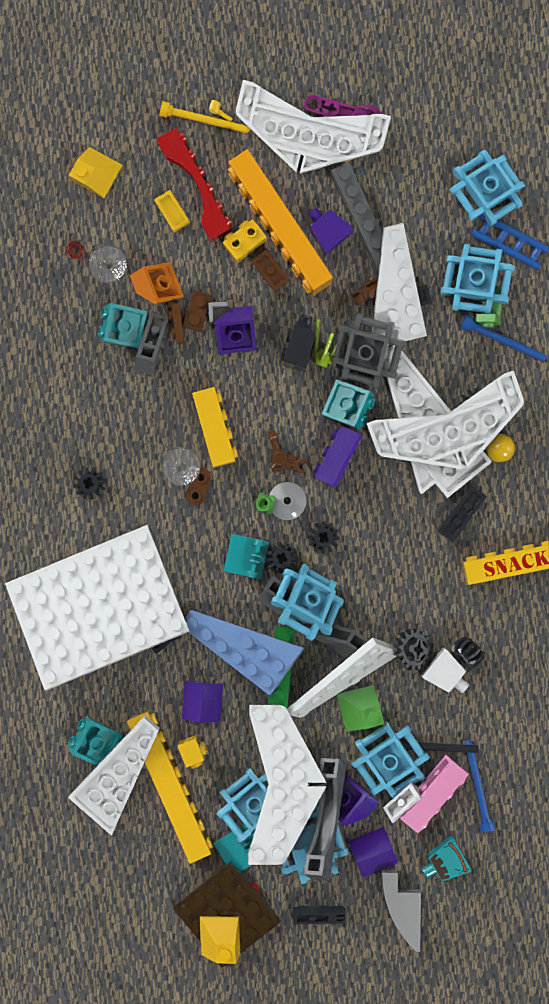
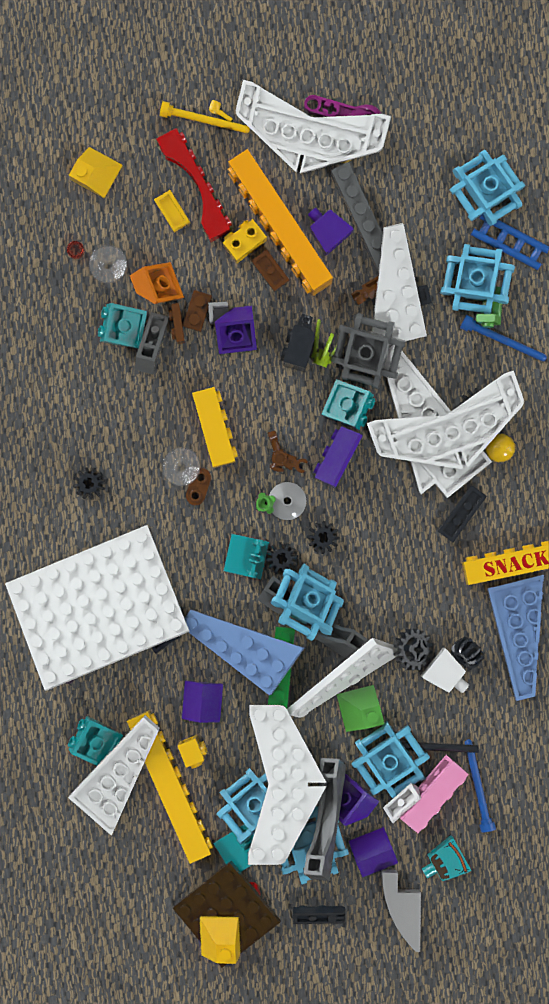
none -> medium blue wing [487,575,544,701]

